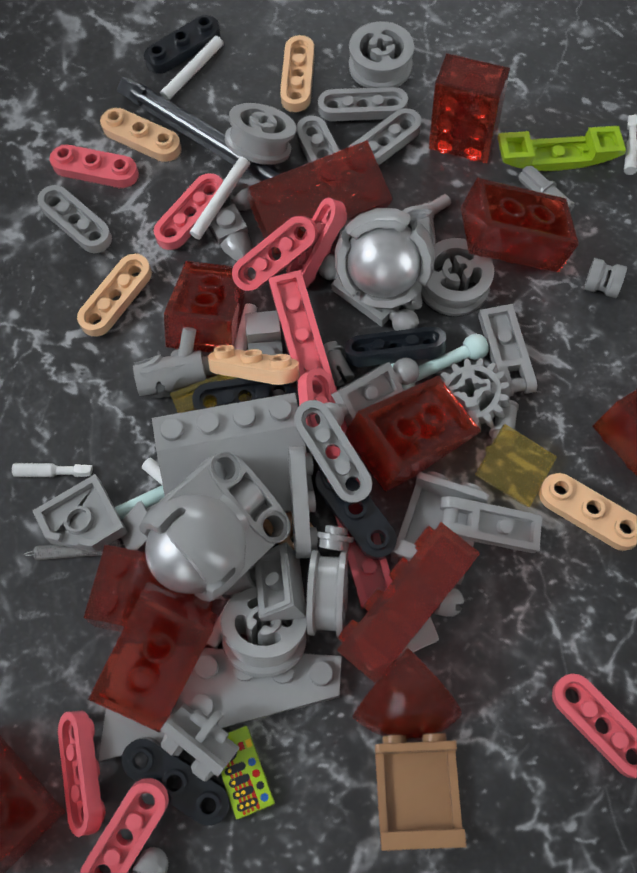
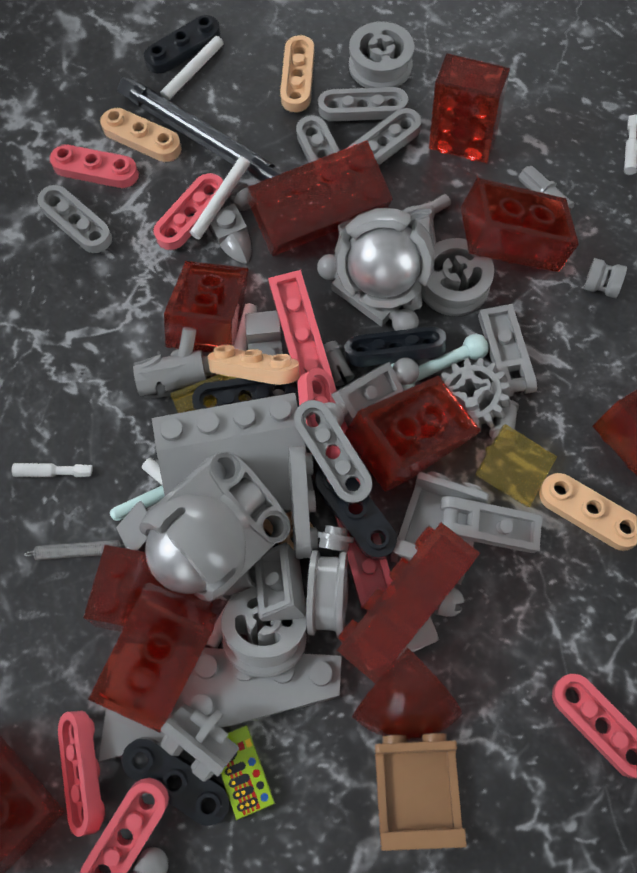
light grey plate [33,474,128,552] -> none
light nougat plate [77,254,152,337] -> none
light grey wheel [225,103,296,164] -> none
coral plate [232,216,318,291] -> none
coral plate [286,198,347,288] -> none
lime slope [497,126,626,171] -> none

